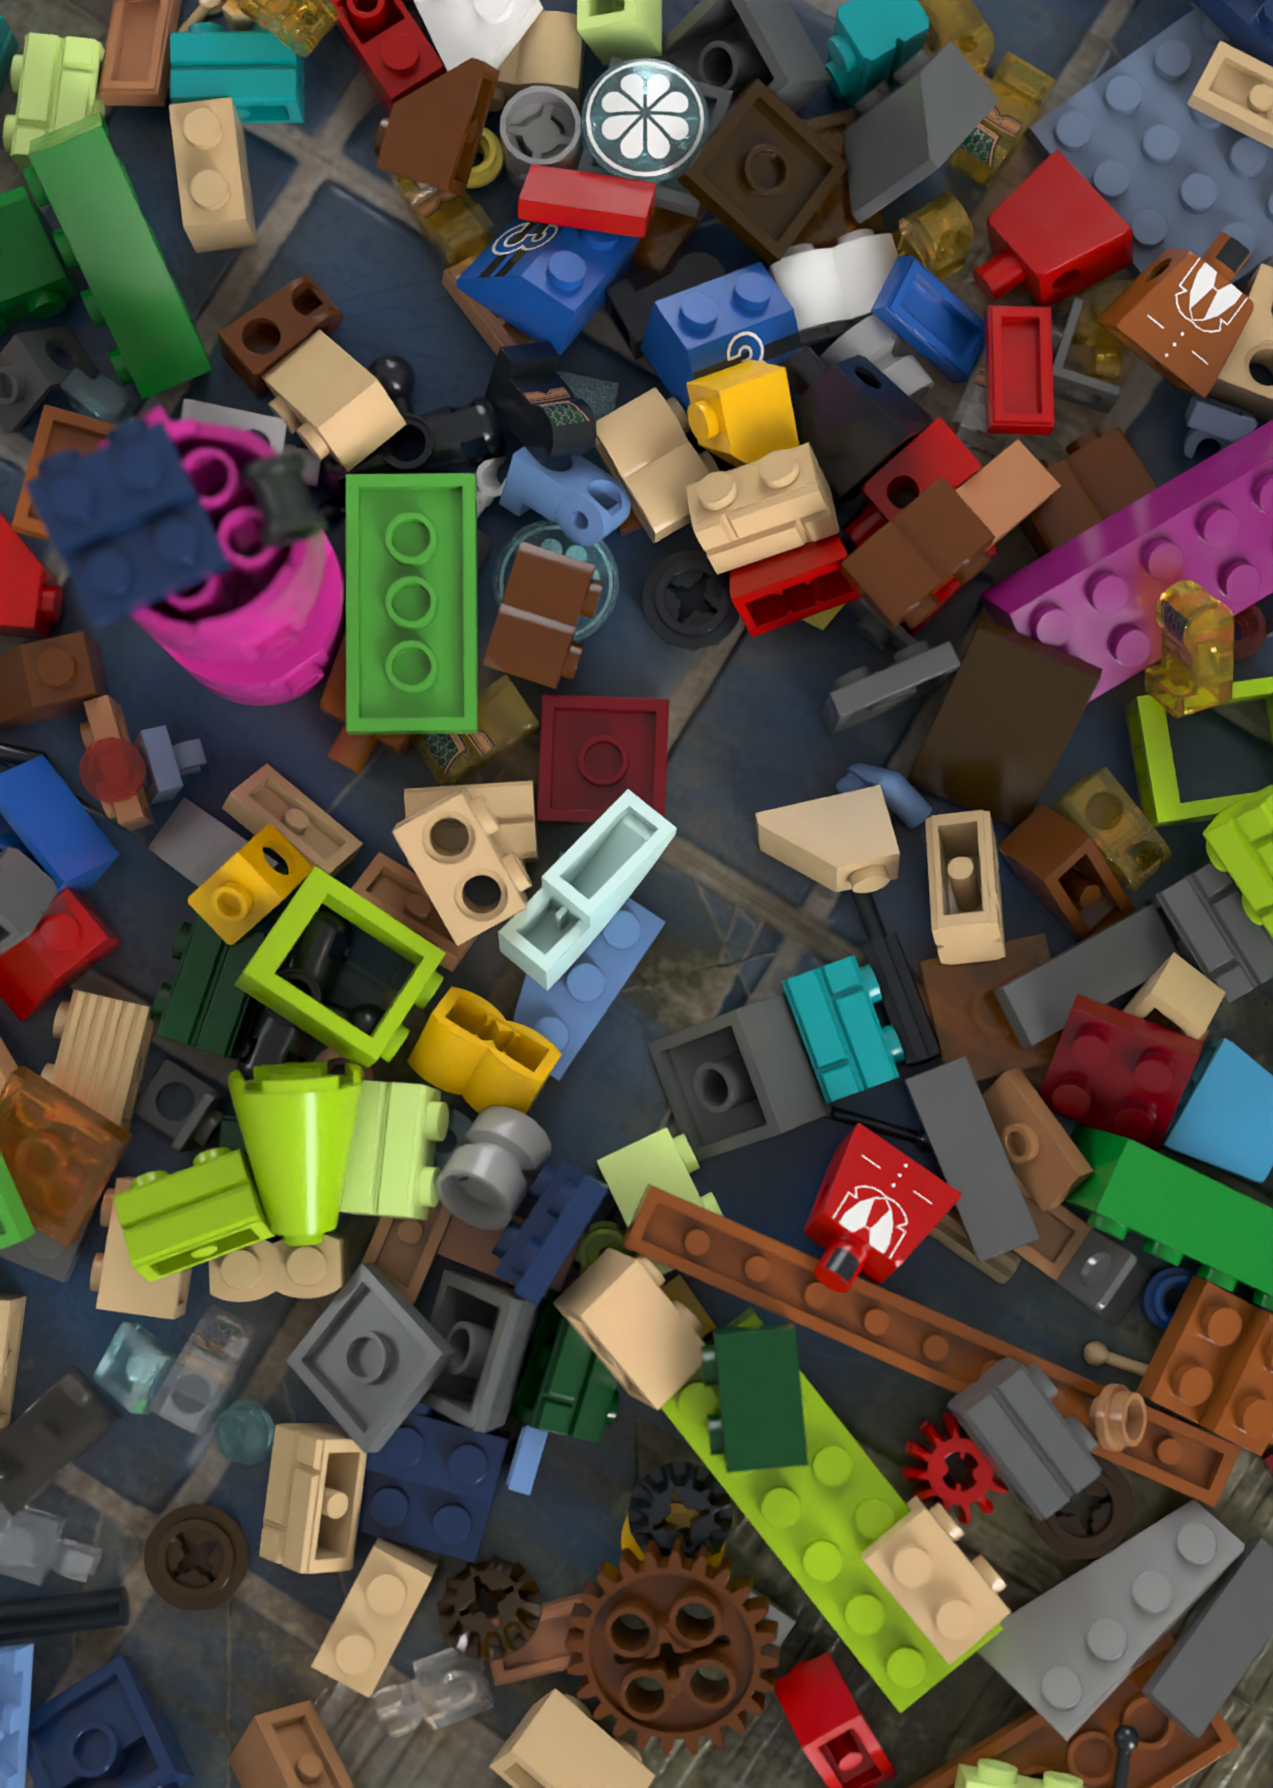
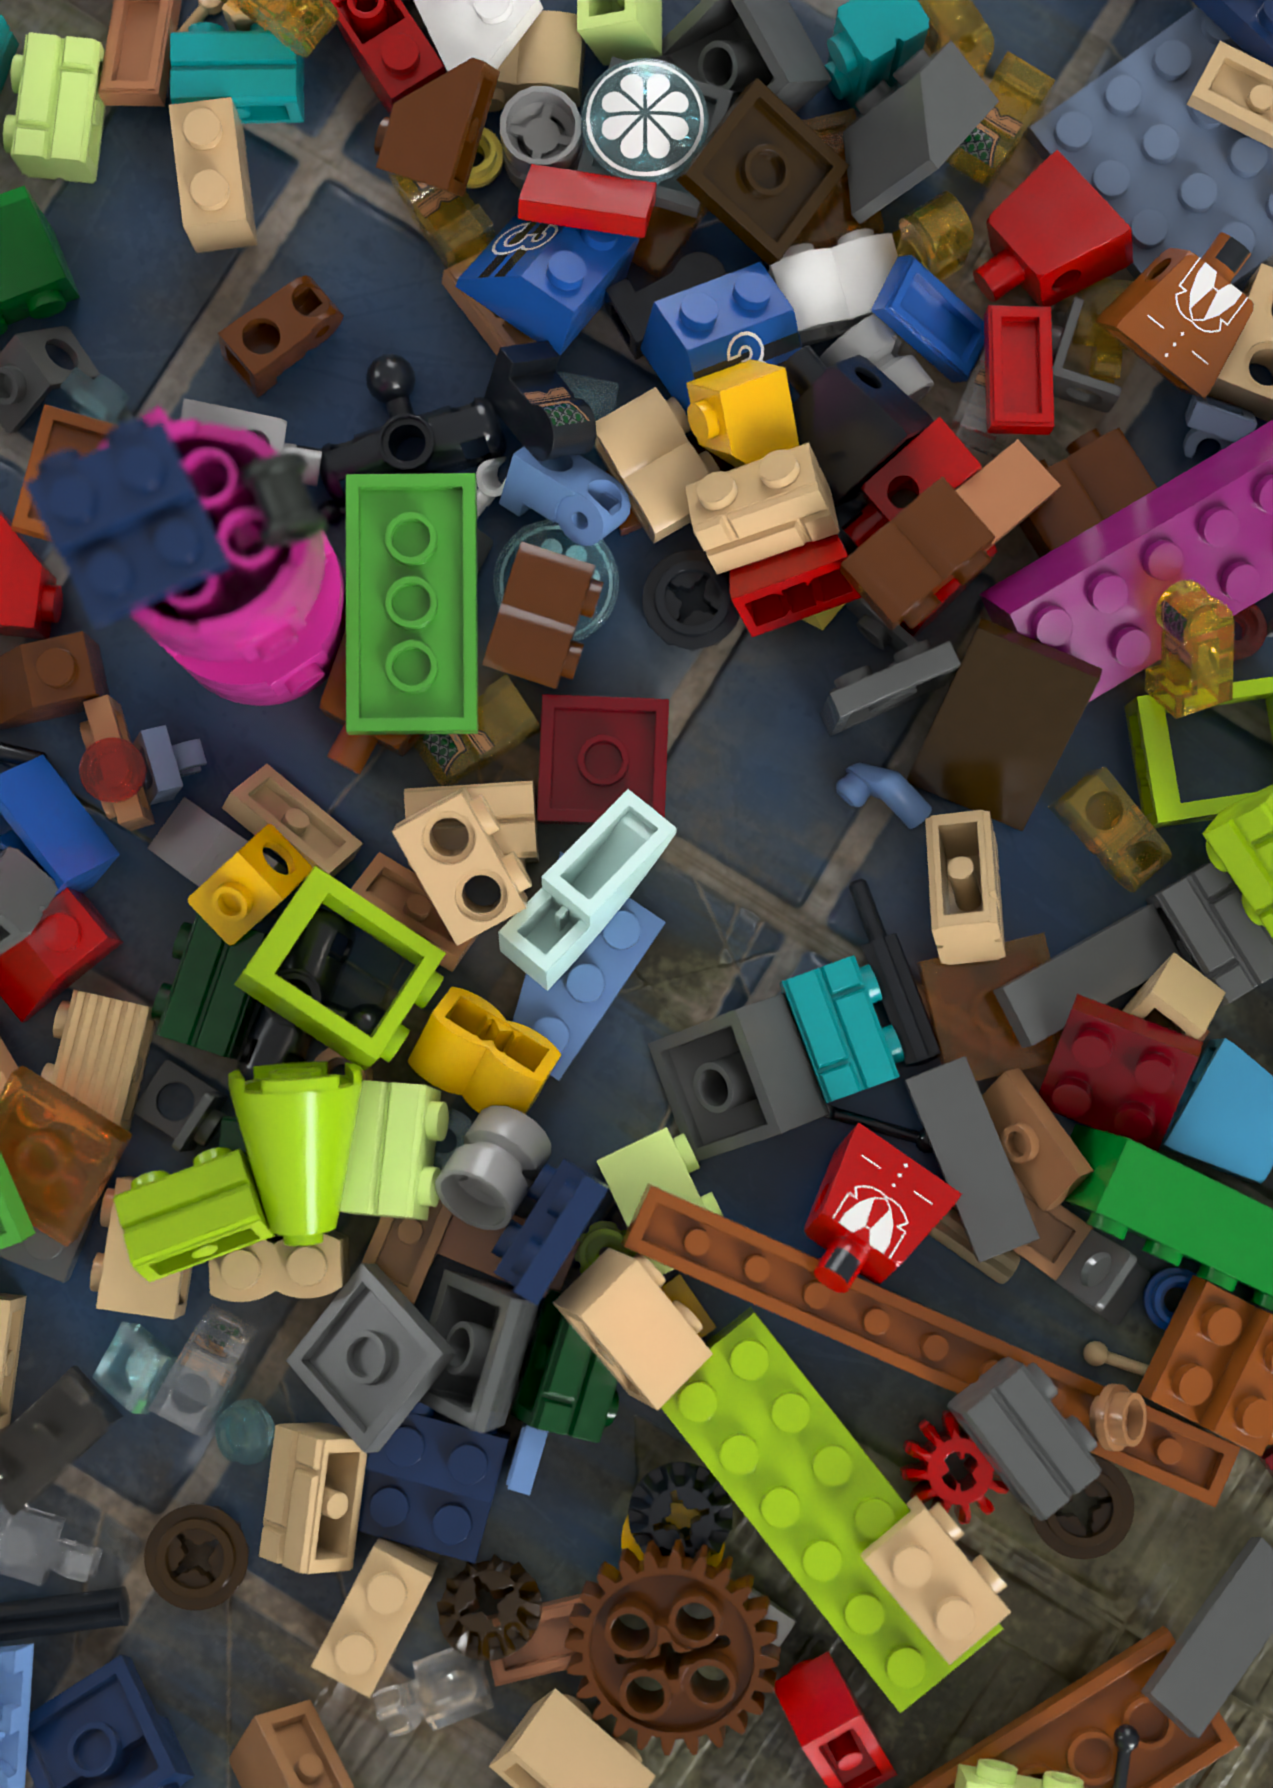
green wedge [23,112,212,400] -> none
tan brick [261,329,407,472] -> none
dark green brick [701,1322,808,1472] -> none
tan slope [755,785,900,893] -> none
light grey wing [976,1499,1245,1742] -> none
reddish brown slope [997,803,1135,943] -> none

